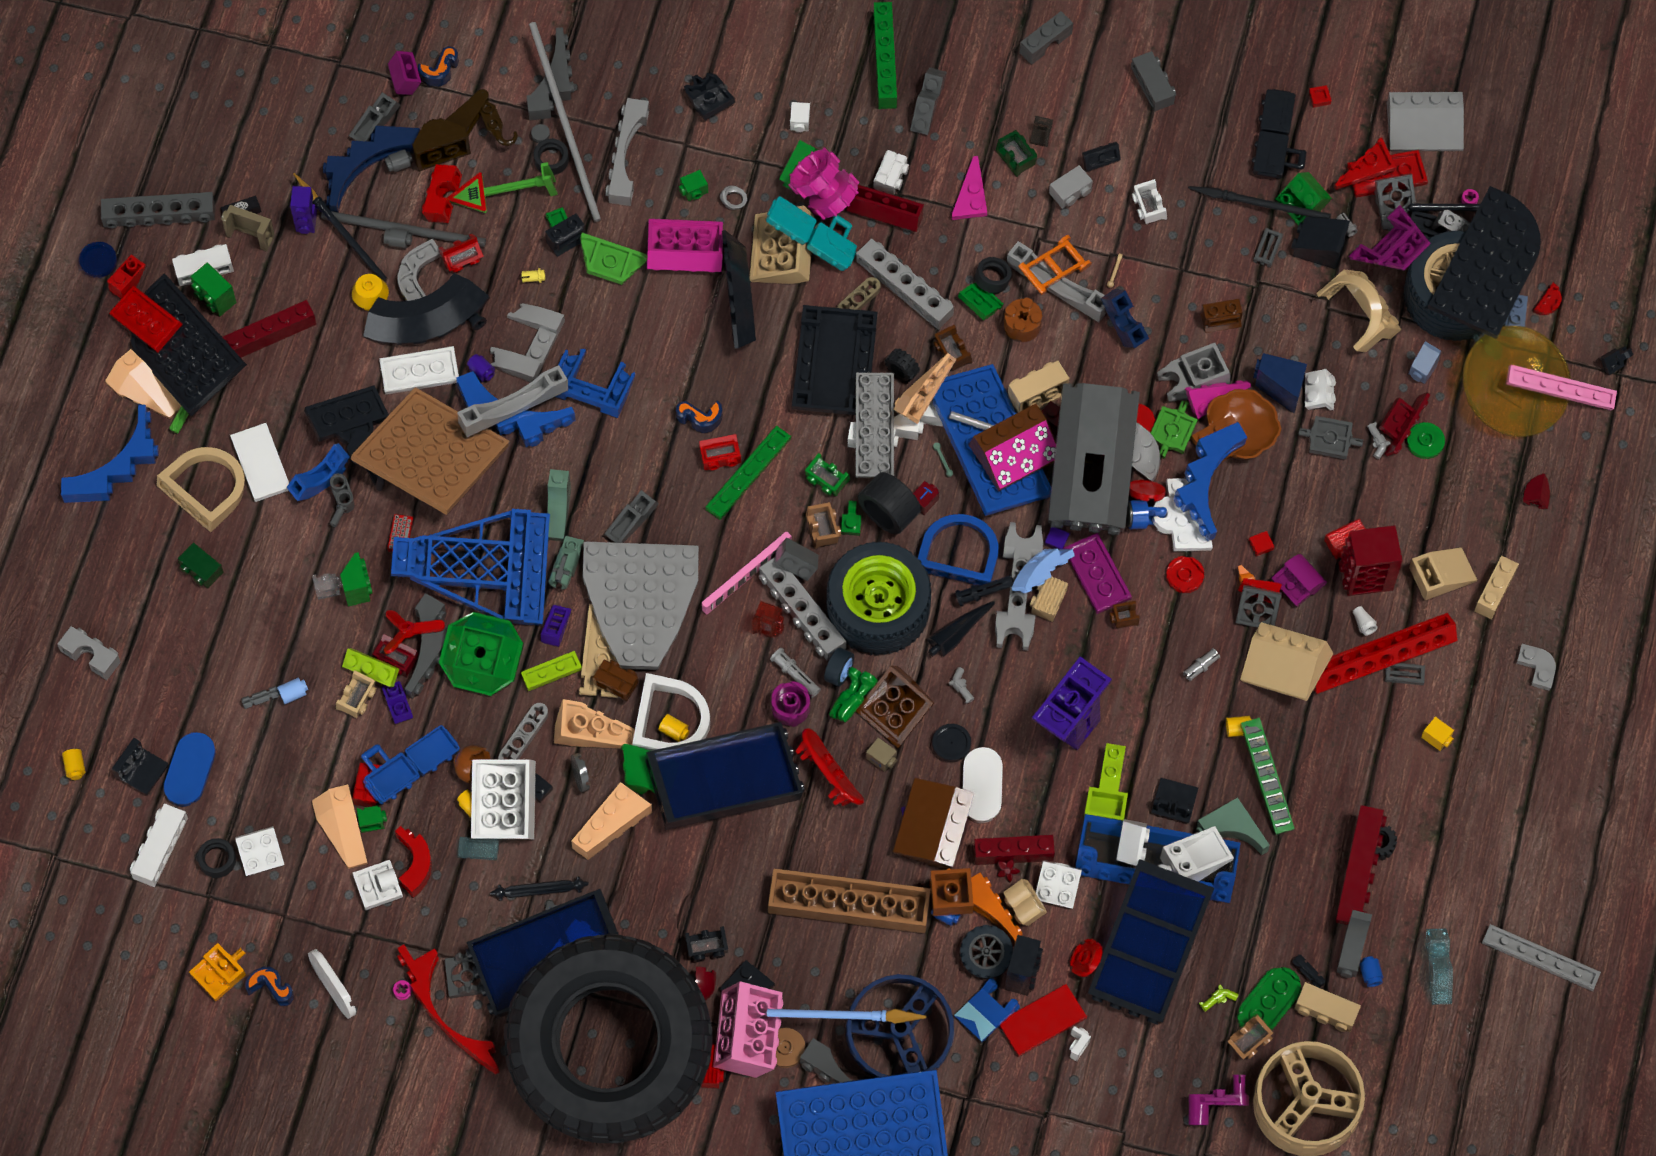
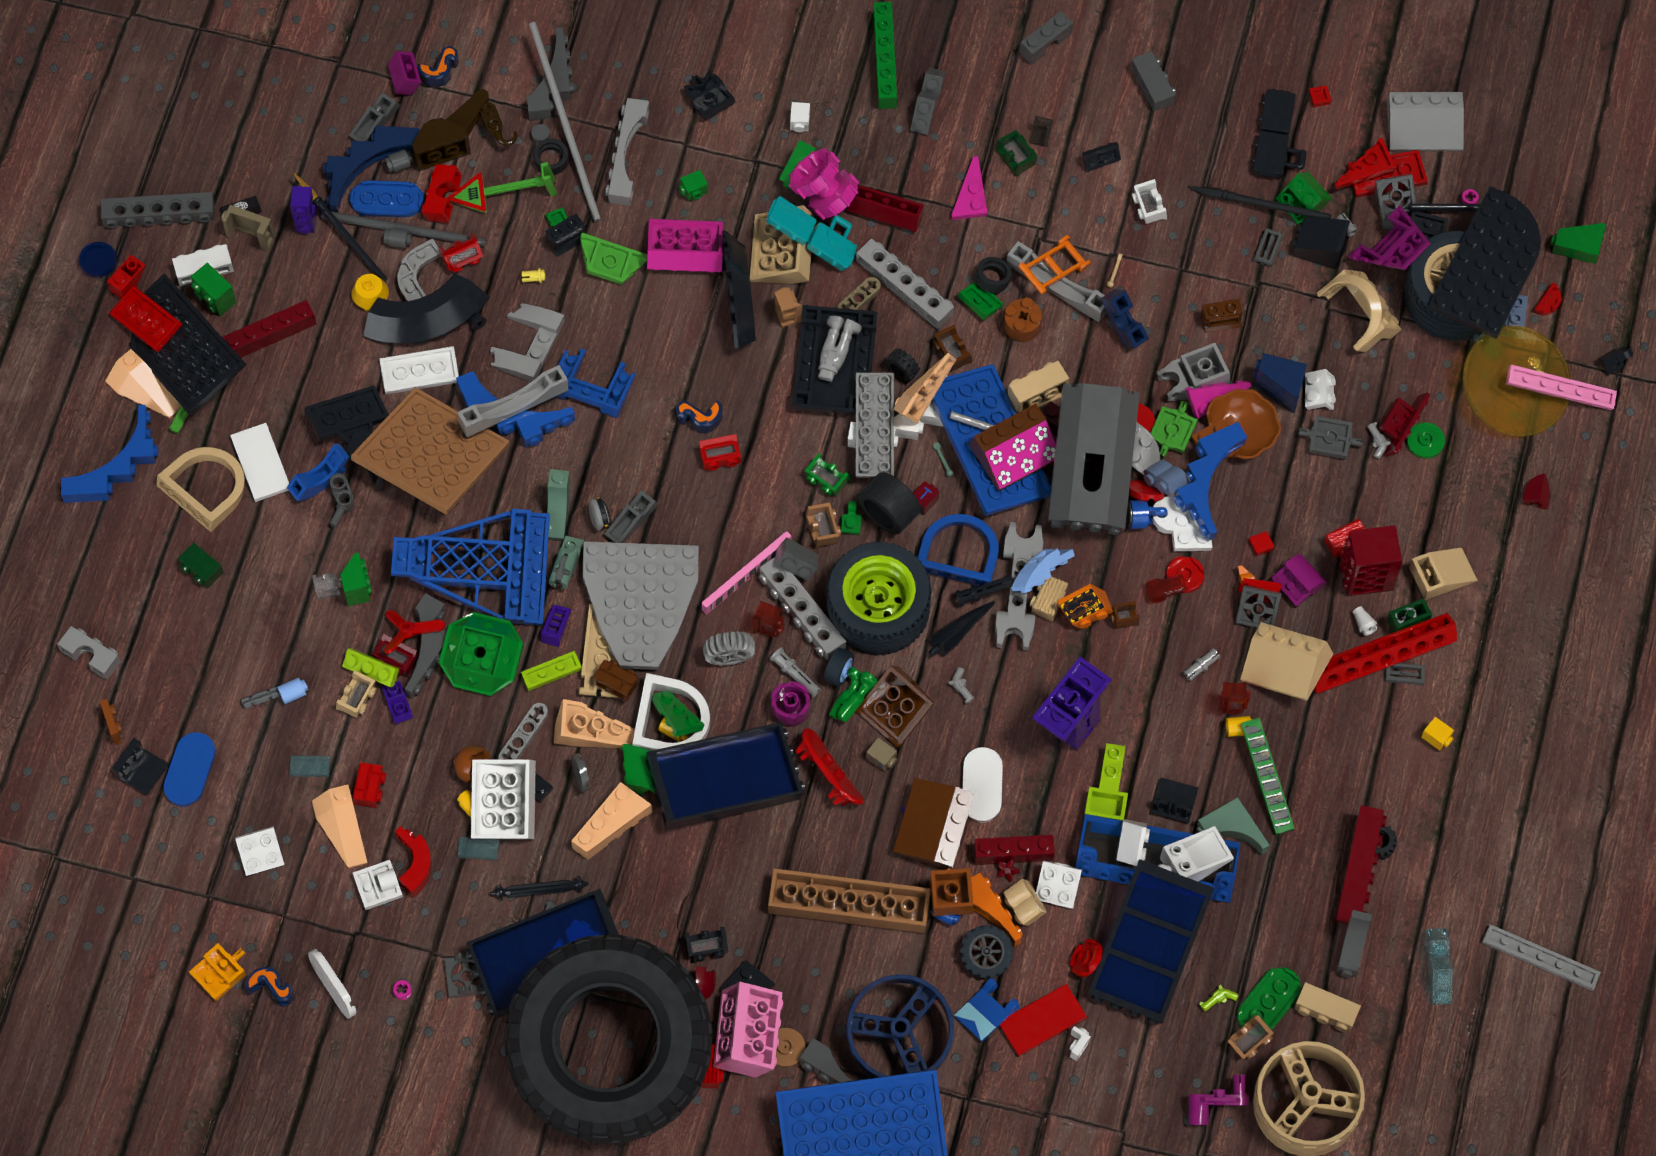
yellow brick [62,749,86,780] -> none
white brick [130,804,188,887] -> none
black tyre [197,838,236,878] -> none
green window [357,806,387,833] -> none
blue piece [361,725,460,804] -> none
tile [387,514,414,552] -> none
red slope [397,944,499,1074] -> none
dark purple brick [467,354,495,381] -> none
green tile [705,425,791,520] -> none
light grey piece [720,186,747,210] -> none
light blue piece [767,1009,926,1024] -> none
white brick [873,150,909,195] -> none
black piece [932,724,971,762] -> none
black brick [1005,935,1043,996] -> none
dark purple tile [1044,527,1069,550] -> none
light grey brick [1049,165,1093,209] -> none
magenta tile [1063,533,1132,614] -> none
black axle [1292,954,1326,988] -> none
blue brick [1359,956,1384,987] -> none
sand blue slope [1409,341,1441,384] -> none
light grey window [1431,209,1471,232] -> none
tan brick [1475,556,1519,619] -> none
light grey plate [1517,644,1556,691] -> none
none -> dark orange plate [100,699,122,745]
none -> clear light blue tile [290,756,331,777]
none -> blue tile [350,180,424,217]
none -> light grey piece [589,497,612,531]
none -> green wing [652,691,705,737]
none -> light grey gear [703,631,755,666]
none -> medium nougat window [774,287,802,328]
none -> light grey piece [818,316,862,382]
none -> slope [1057,584,1113,629]
none -> sand blue brick [1143,460,1187,495]
none -> clear red piece [1146,574,1186,603]
none -> clear red window [1219,682,1250,716]
none -> dark green brick [1386,598,1432,633]
none -> green slope [1550,223,1606,264]

